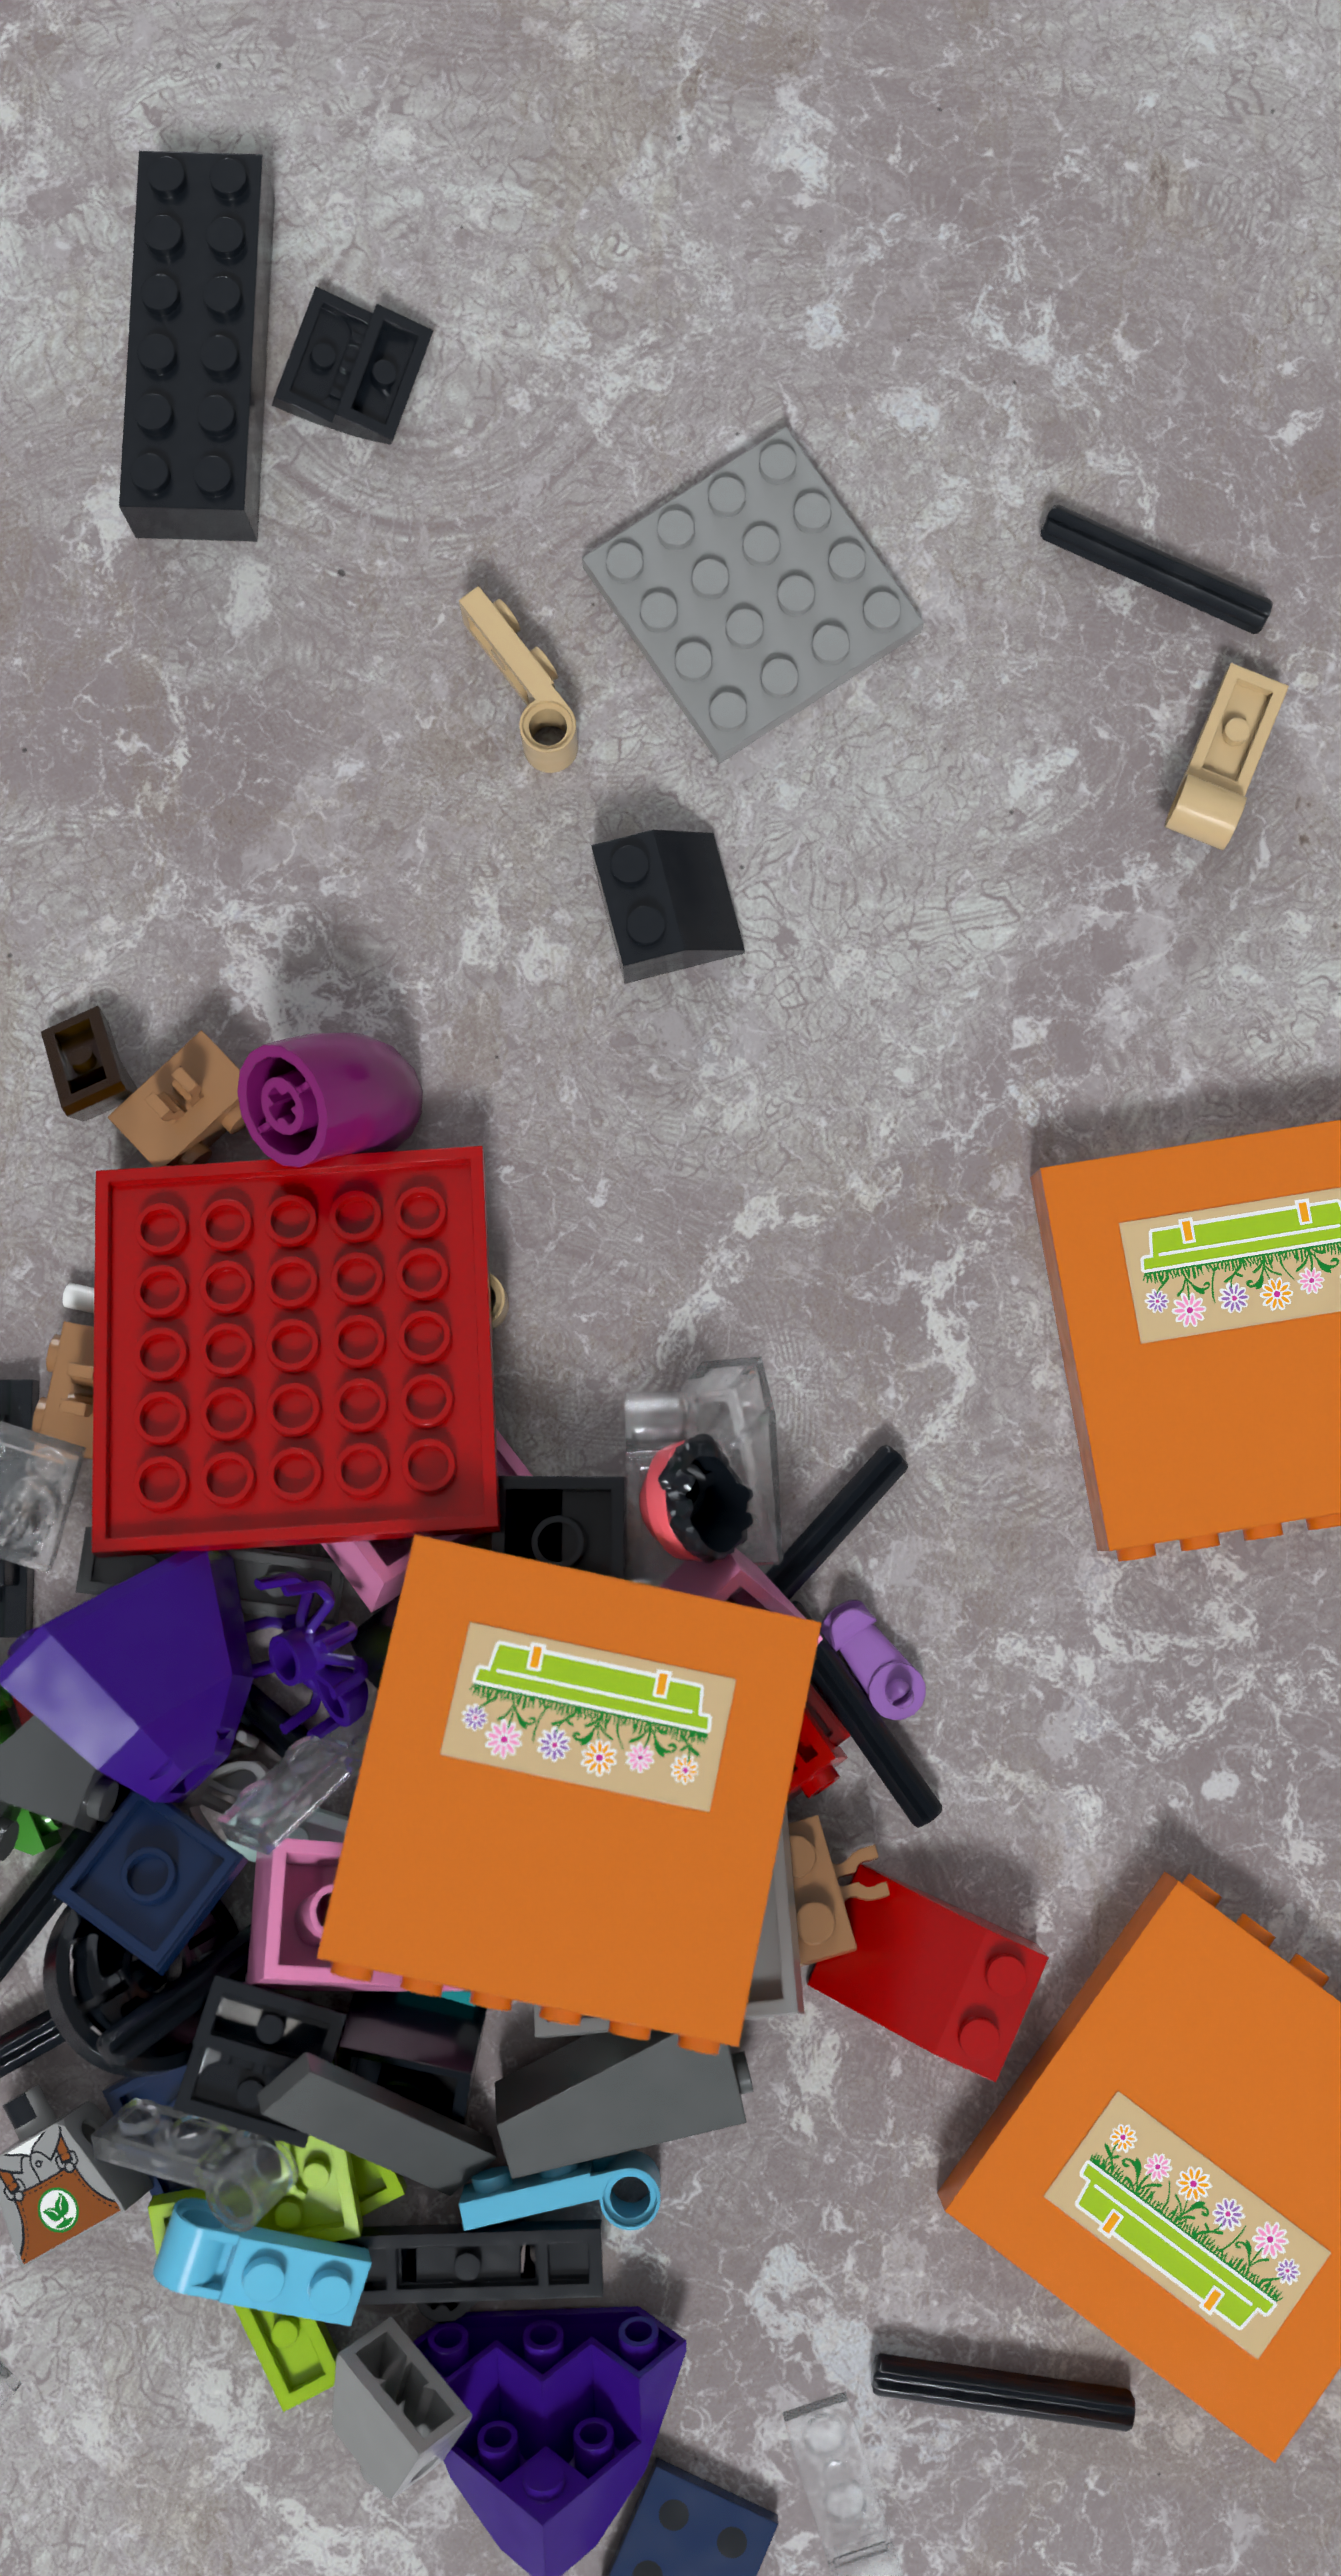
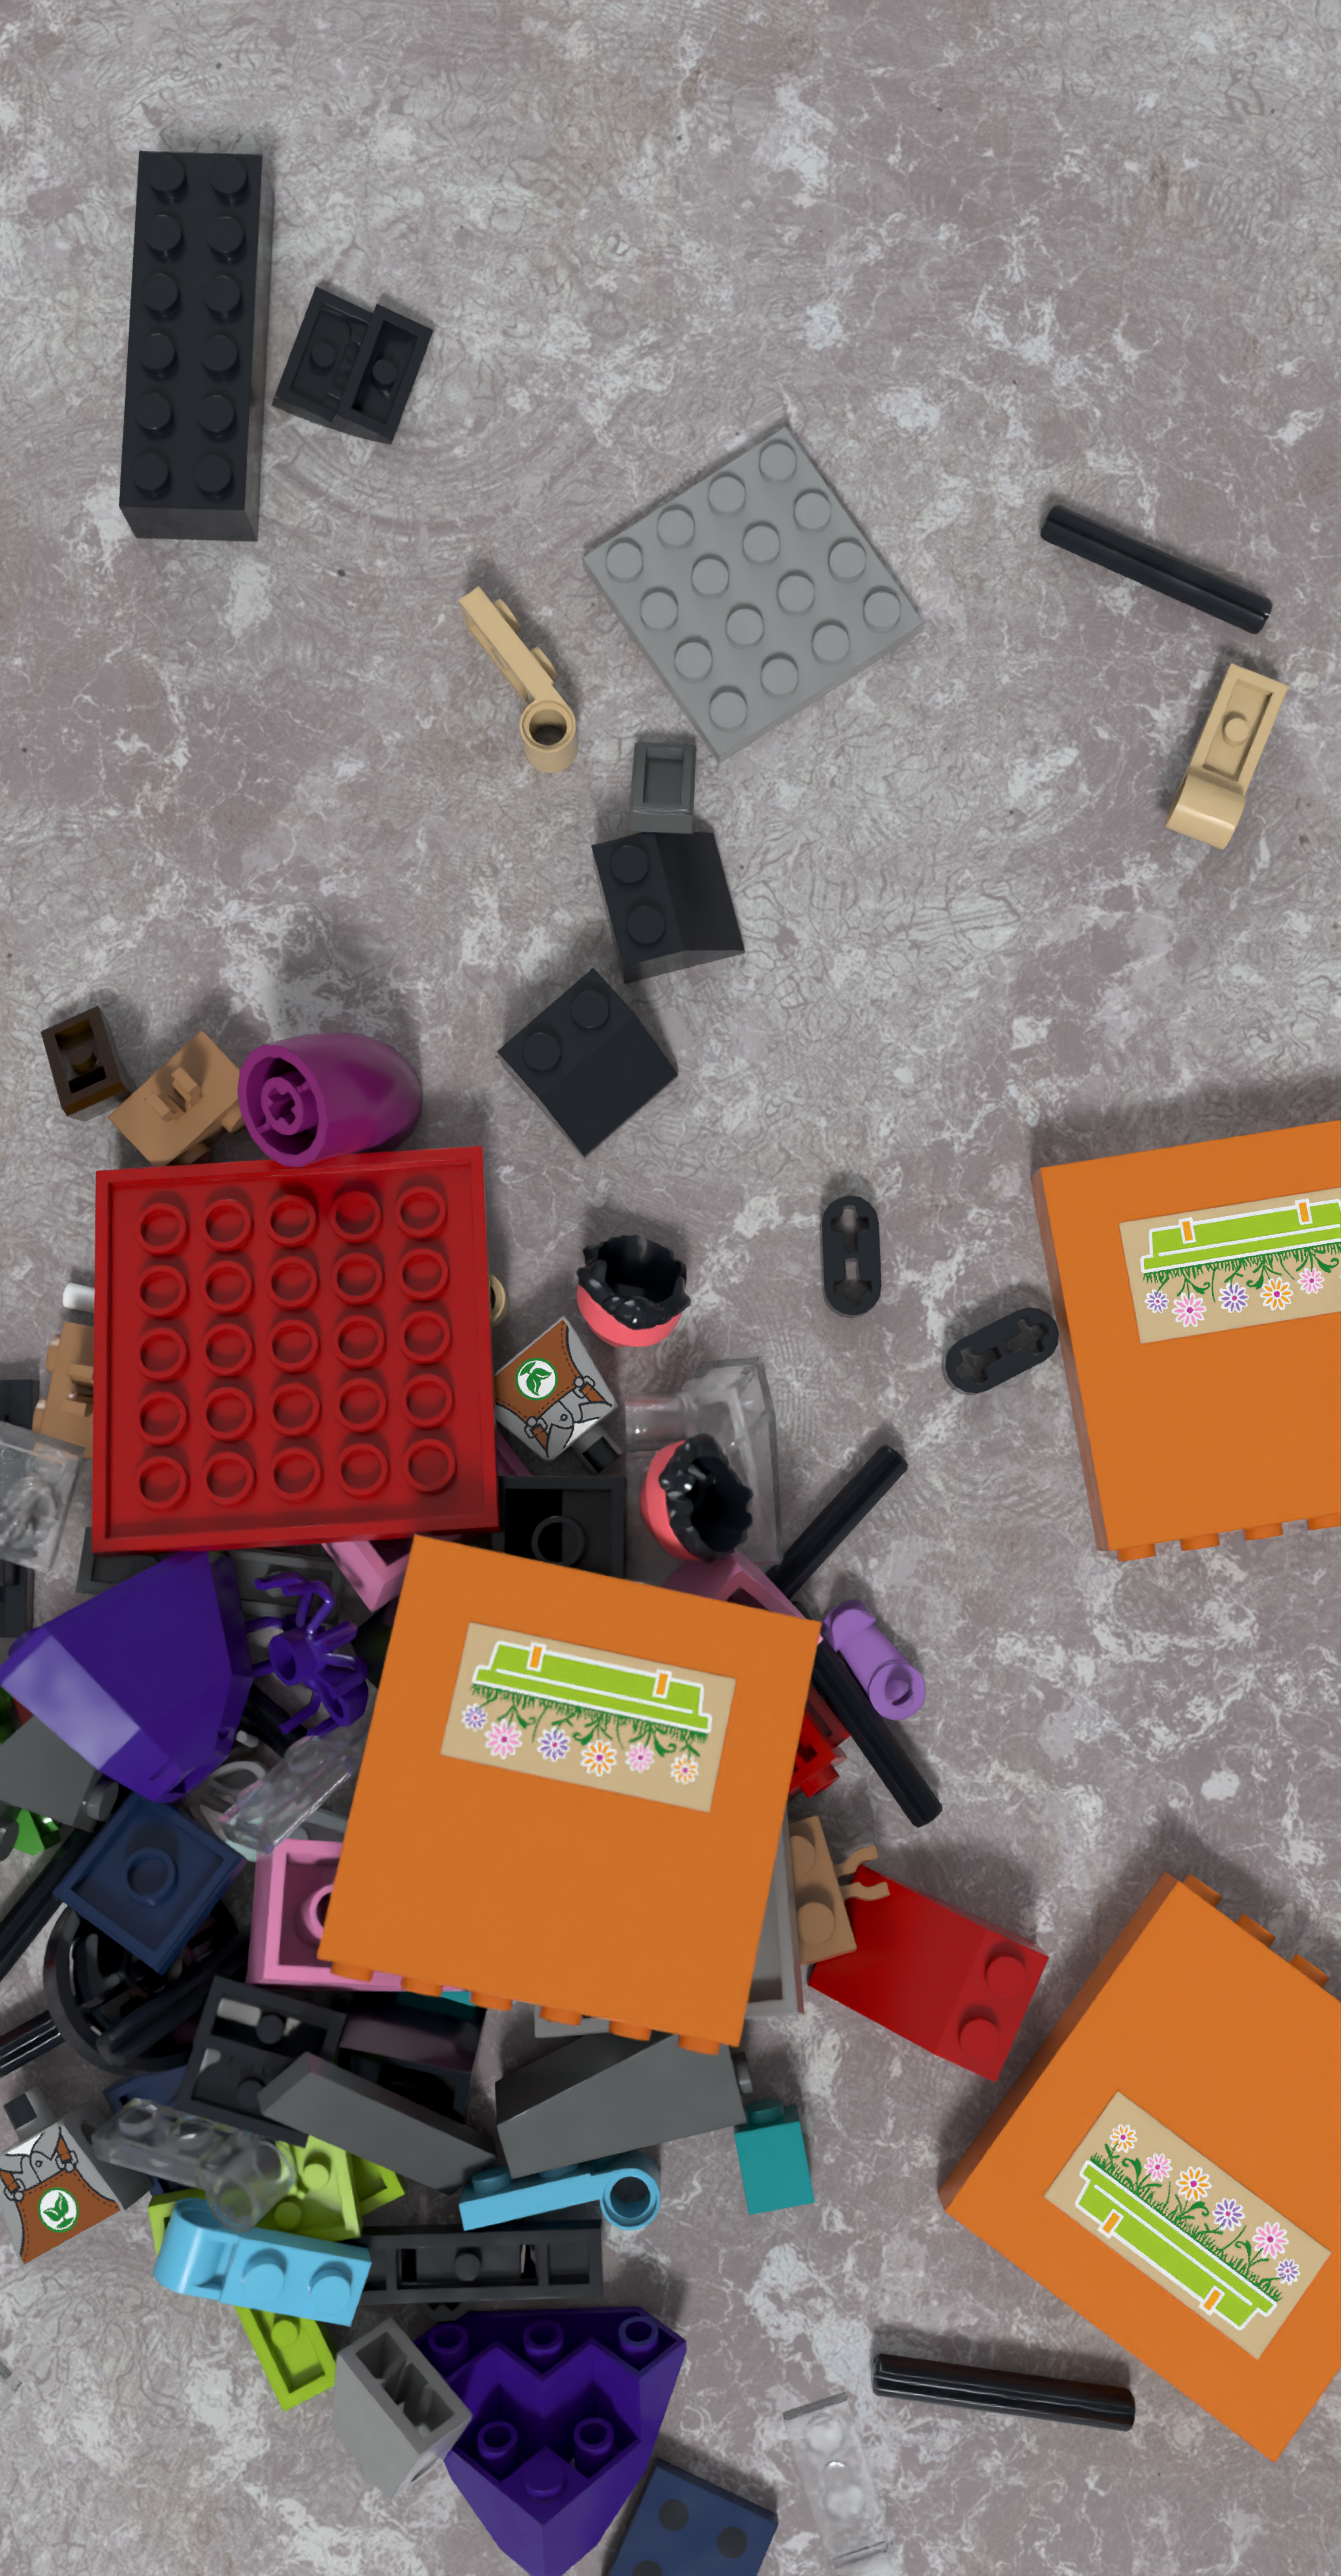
none -> torso [494,1316,624,1476]
none -> black slope [497,968,678,1159]
none -> black hair [576,1234,691,1348]
none -> dark grey tile [629,742,697,834]
none -> teal brick [733,2099,815,2215]
none -> black beam [820,1195,882,1318]
none -> black beam [942,1307,1059,1395]

